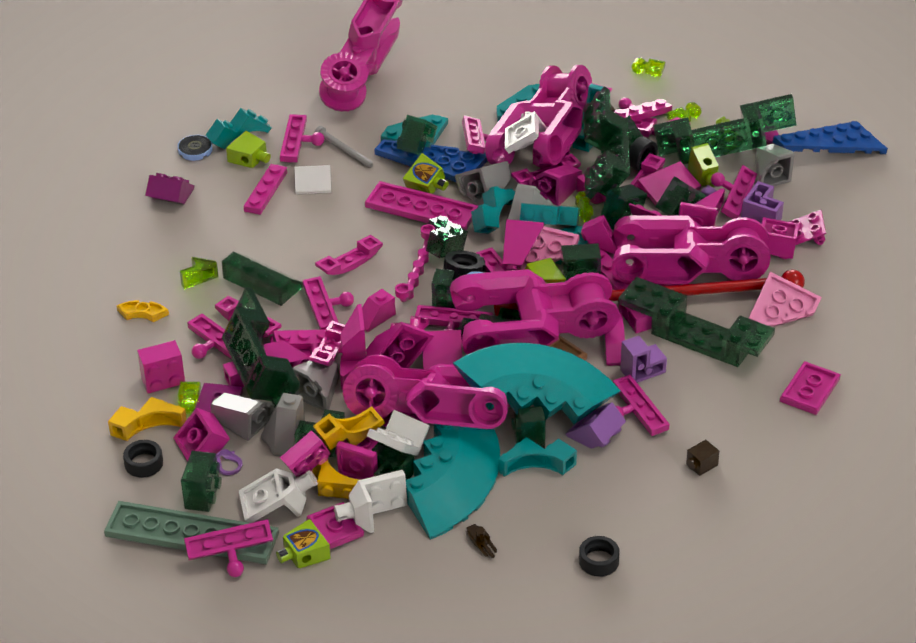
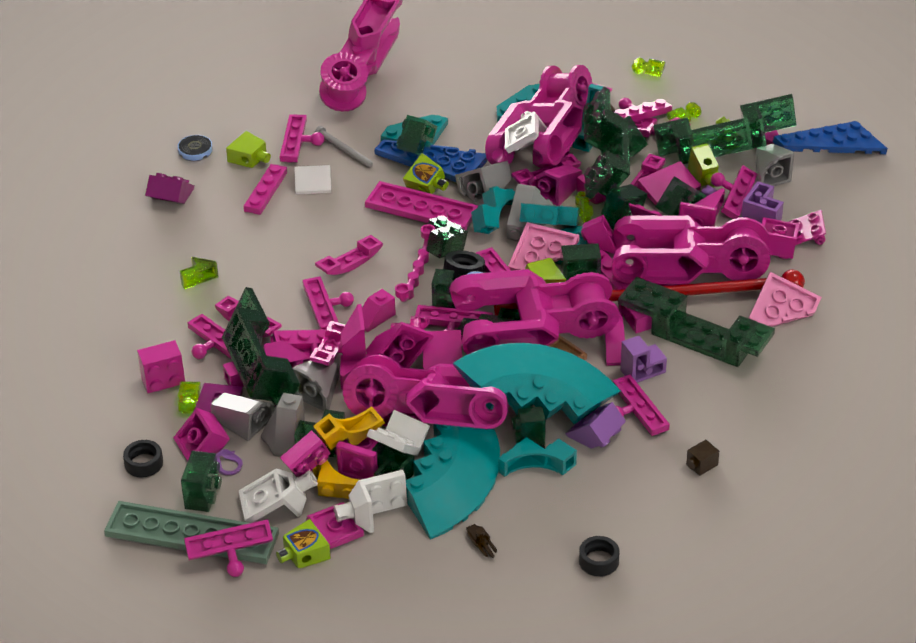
yellow arch [108,397,187,441] -> none
yellow tile [116,300,169,322] -> none
teal arch [205,108,272,149] -> none
clear green slope [221,251,303,306] -> none
dark pink plate [462,116,488,154] -> none
dark pink slope [502,219,544,270] -> none
black tyre [626,136,658,172] -> none
dark pink tile [780,361,841,415] -> none

